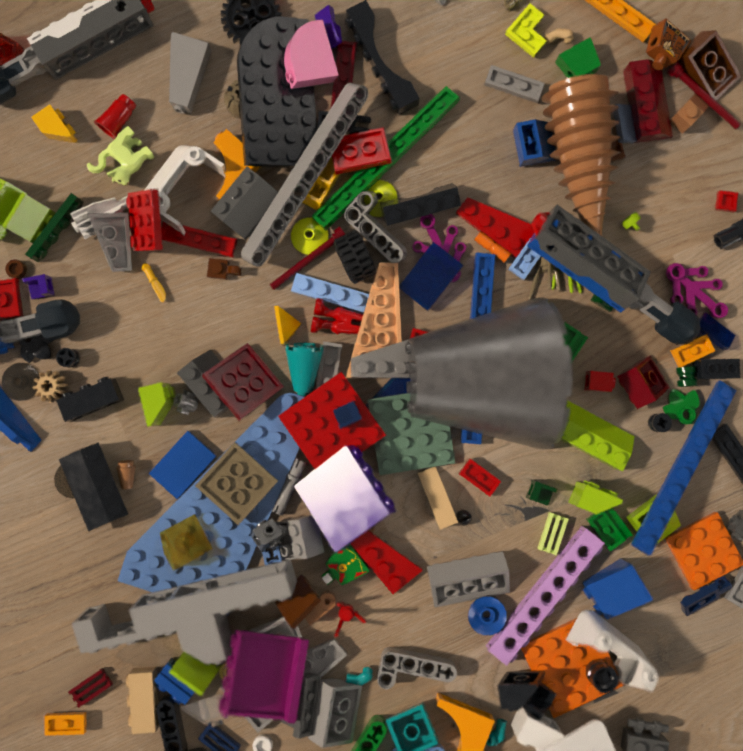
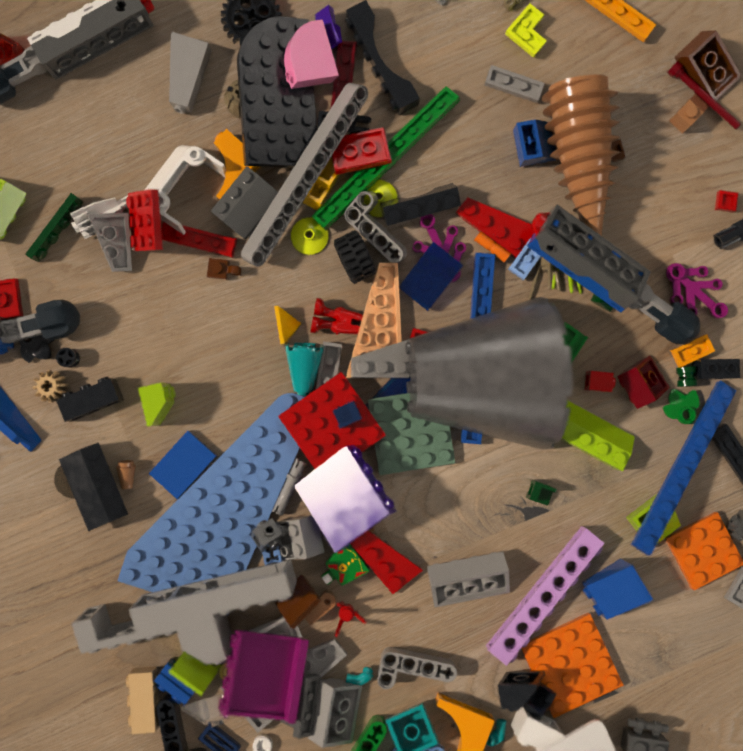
lime slope [2,192,55,243] -> none
clear smoke dish [2,363,40,401] -> none
reddish brown tile [5,259,27,279] -> none
dark purple panel [22,274,55,300] -> none
yellow slope [31,104,78,143] -> none
light orange plate [45,712,87,736] -> none
dark red tile [68,668,113,708] -> none
yellowish green animal [87,126,155,186] -> none
red plant [94,94,136,139] -> none
yellow piece [142,263,166,302] -> none
clear yellow slope [160,514,213,571] -> none
light grey gear [174,390,198,415] -> none
dark grey slope [177,349,228,418] -> none
dark tan plate [195,442,279,525] -> none
dark red plate [202,343,284,421] -> none
dark red piece [270,226,345,290] -> none
light blue plate [291,273,369,313] -> none
tan slope [418,467,458,529] -> none
black hinge [456,510,472,526] -> none
red plate [458,458,501,497] -> none
blue dish [468,596,507,635] -> none
yellowish green tile [537,512,569,556] -> none
tan arm [545,28,574,44] -> none
green torso [555,37,601,78] -> none
white windscreen [566,610,658,692] -> none
lime slope [568,480,623,514] -> none
black wheel [585,659,619,693] -> none
green plate [586,508,633,552] -> none
sand blue tile [613,104,637,144] -> none
lime tile [621,212,641,231] -> none
dark red slope [623,59,673,143] -> none
dark orange torso [646,18,691,70] -> none
black wheel [648,413,672,432] -> none
dark blue hinge [680,576,732,616] -> none
clear blue slope [699,312,736,350] -> none

